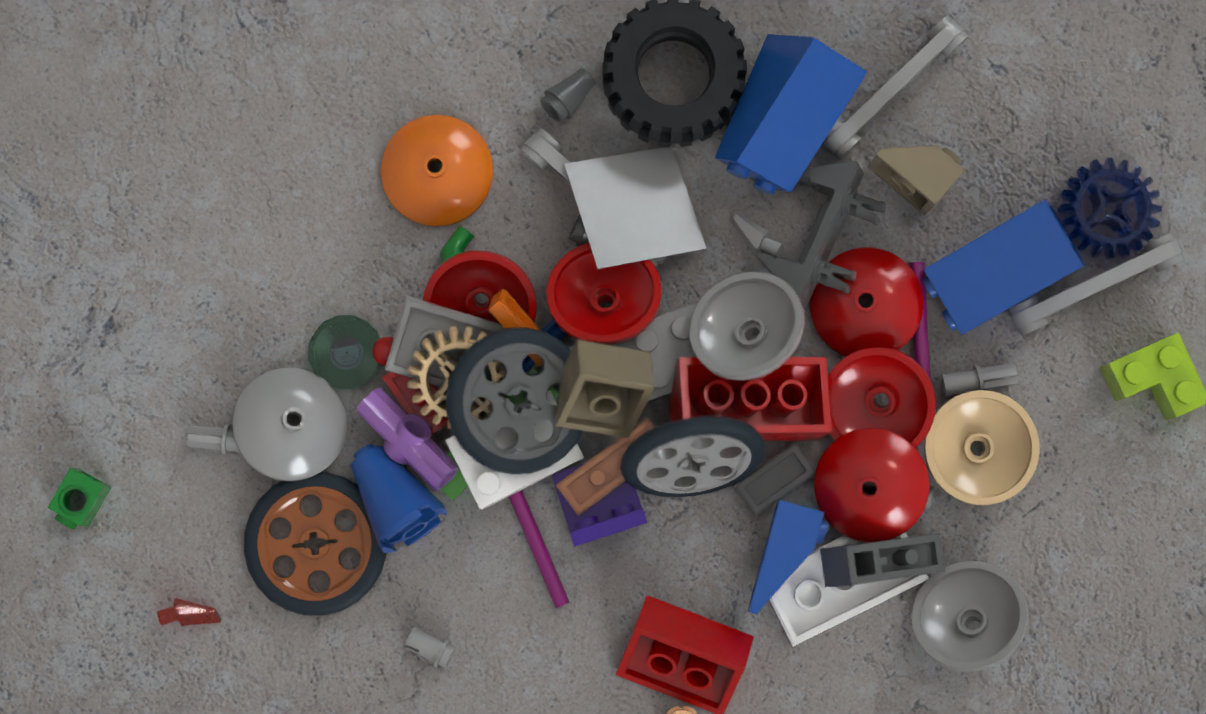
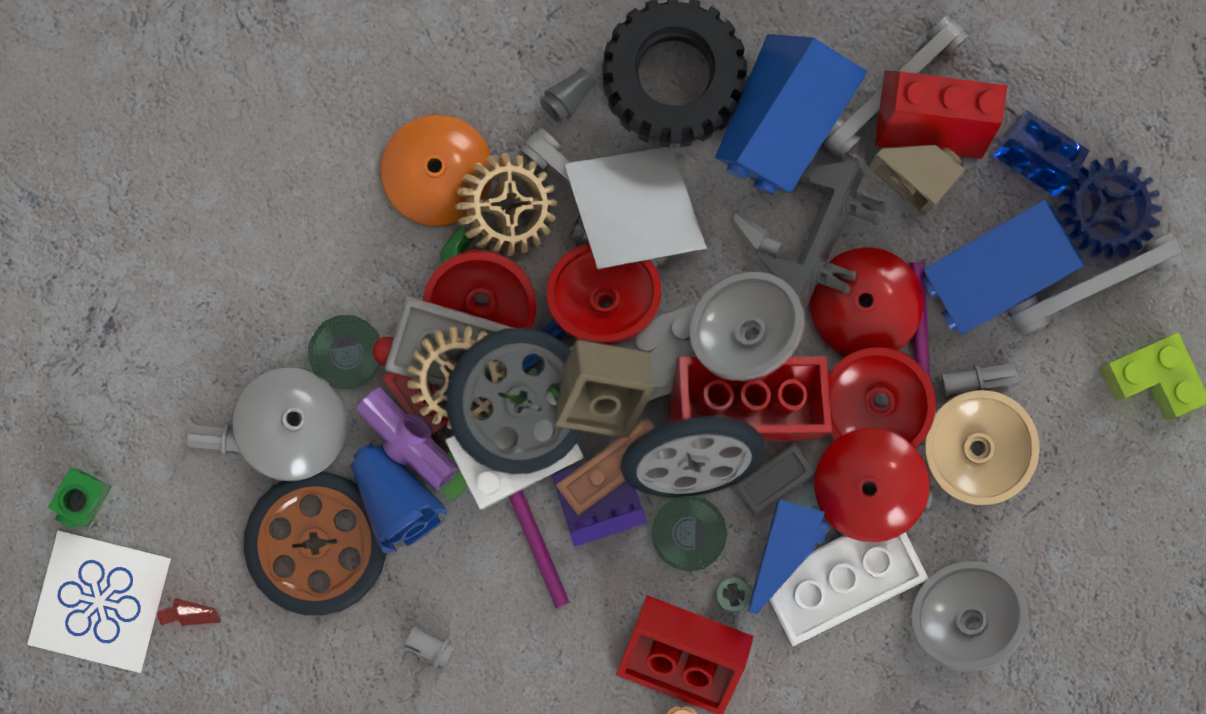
orange tile [488,289,542,366] -> none
dark grey slope [820,533,945,587] -> none
none -> white sticker [27,530,171,673]
none -> tan gear [455,153,558,256]
none -> clear green tile [651,495,727,572]
none -> sand green bush [716,577,751,612]
none -> red slope [874,70,1008,159]
none -> clear blue brick [993,109,1090,196]

